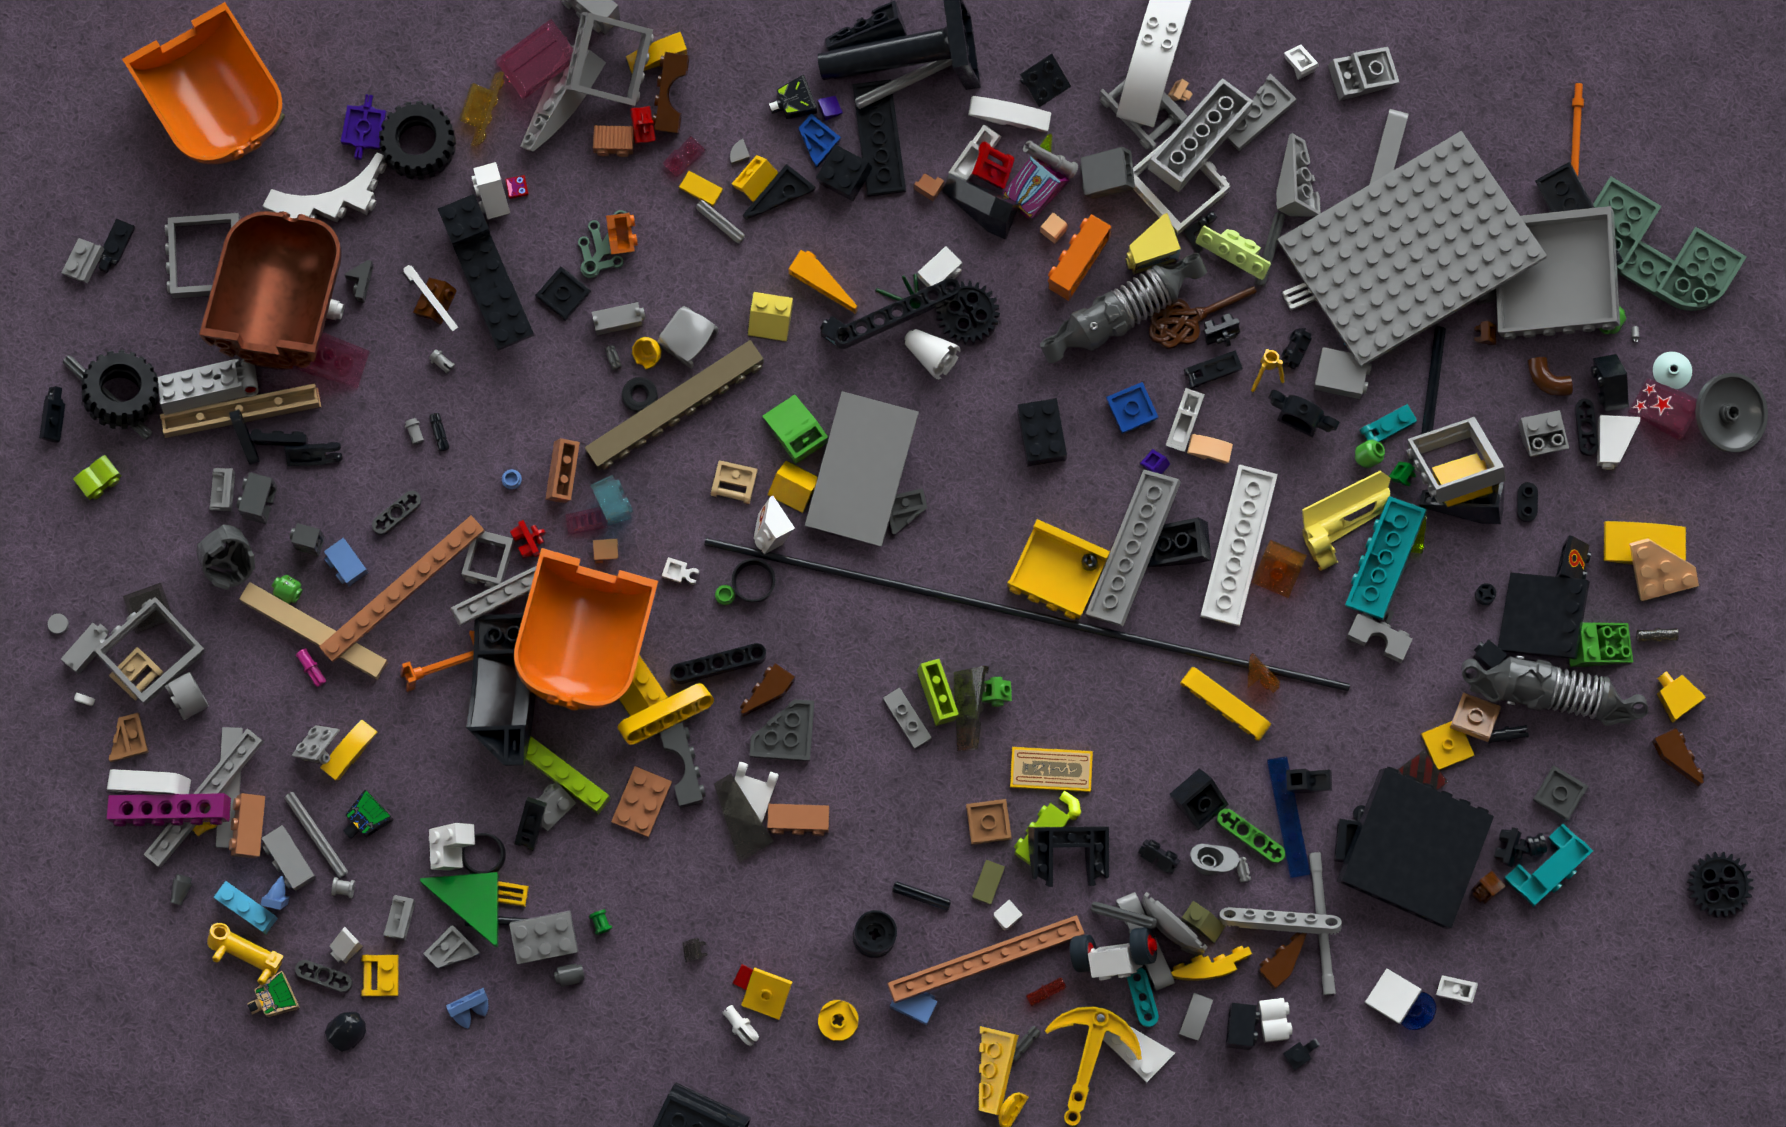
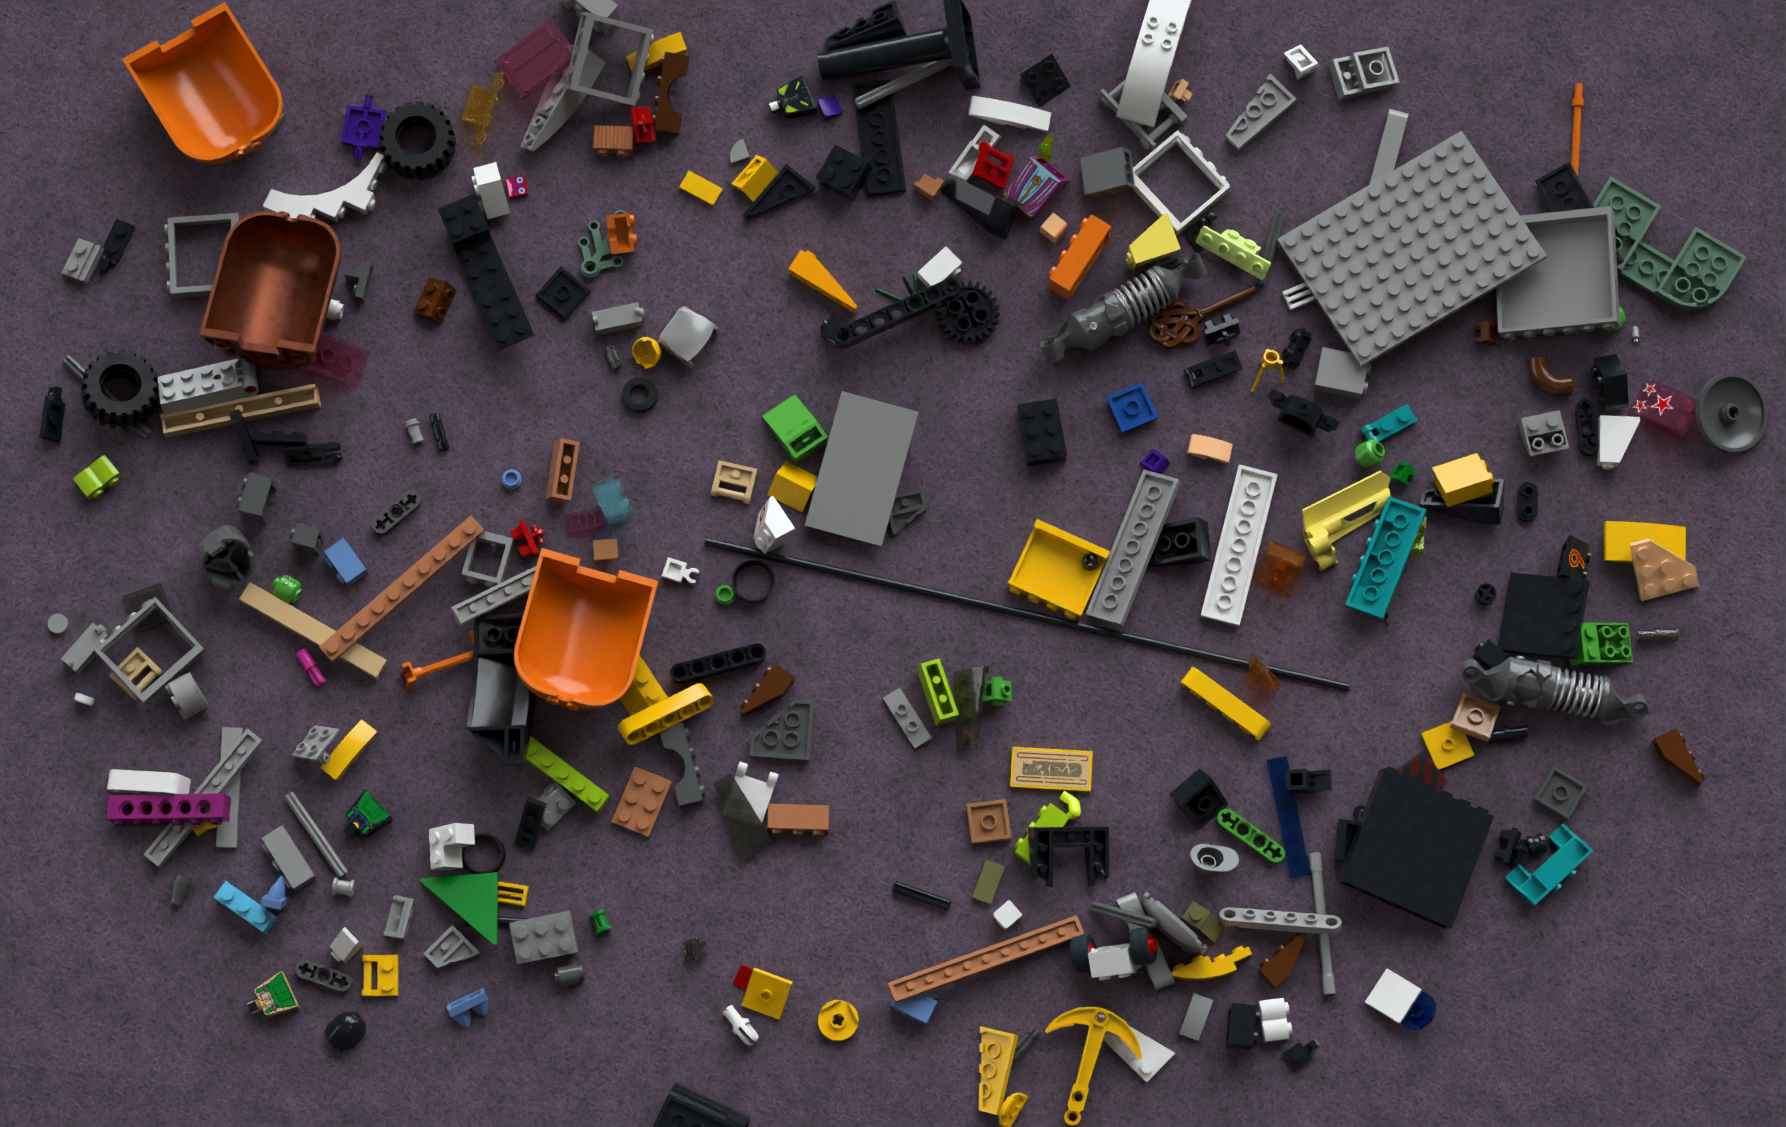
medium nougat wing [109,713,149,762] -> none
yellow piece [207,923,283,985] -> none
light grey hinge [209,468,235,511] -> none
nougat brick [229,793,265,858] -> none
white piece [403,265,458,331] -> none
light grey pin [429,349,455,374] -> none
dark tan brick [585,340,764,470] -> none
clear pink slope [663,136,706,177] -> none
light grey axle [696,200,745,243] -> none
light yellow slope [748,292,793,341] -> none
blue wing [798,114,841,167] -> none
black wheel [853,910,897,958] -> none
white cone [905,329,960,379] -> none
light grey pin [1023,140,1078,179] -> none
clear red axle [1026,978,1066,1006] -> none
teal plate [1127,967,1159,1027] -> none
black hinge [1138,839,1181,874] -> none
light grey brick [1148,78,1253,192] -> none
white slope [1166,388,1205,452] -> none
light grey piece [1237,857,1251,882] -> none
light grey wedge [1276,133,1320,217] -> none
light grey arch [1346,613,1413,663] -> none
light grey window [1406,417,1506,504] -> none
black axle [1421,326,1446,434] -> none
white slope [1436,975,1478,1005] -> none
reddish brown slope [1472,871,1505,904] -> none
light aqua dish [1653,352,1692,390] -> none
yellow torso [1657,671,1706,722] -> none
black gear [1687,852,1754,918] -> none

